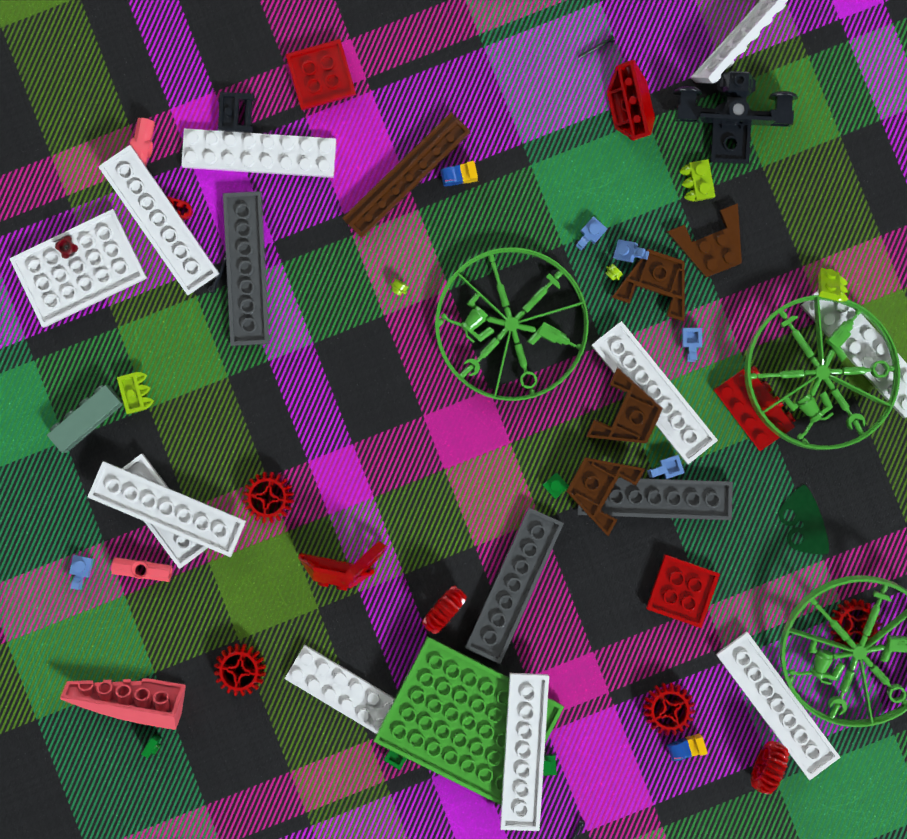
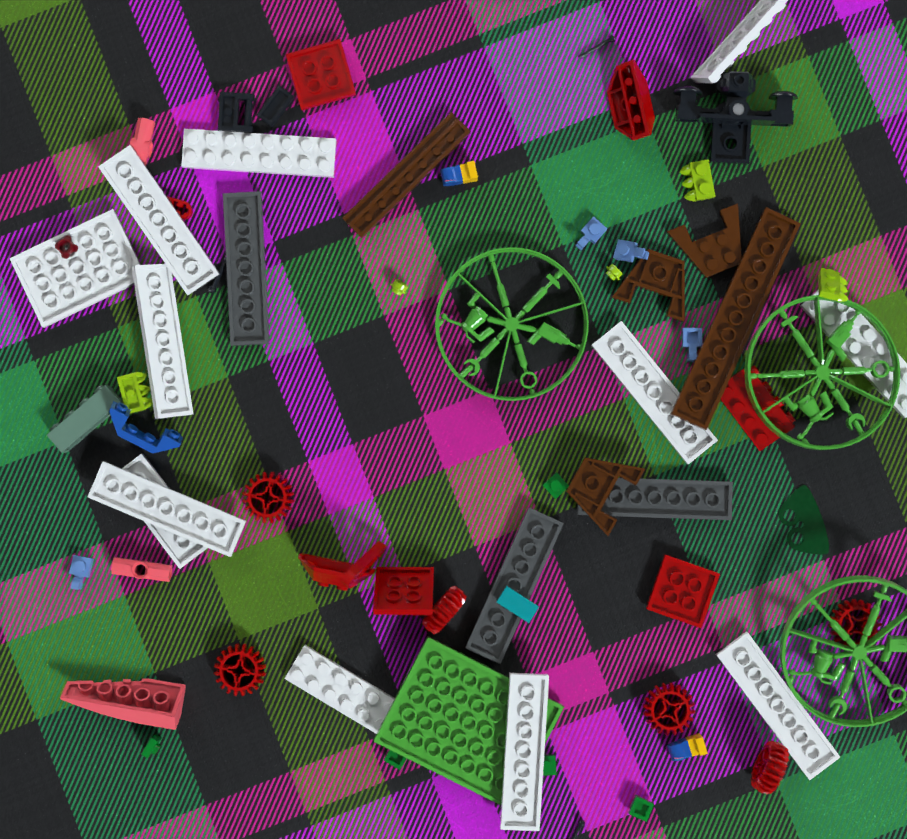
reddish brown wing [586,367,663,444] -> none
medium blue plate [647,455,684,479] -> none
none -> blue slope [109,401,183,453]
none -> white plate [132,264,193,419]
none -> black tile [256,85,295,128]
none -> red plate [373,567,434,615]
none -> teal tile [496,585,539,623]
none -> green plate [628,795,654,822]
none -> reddish brown plate [670,207,801,430]

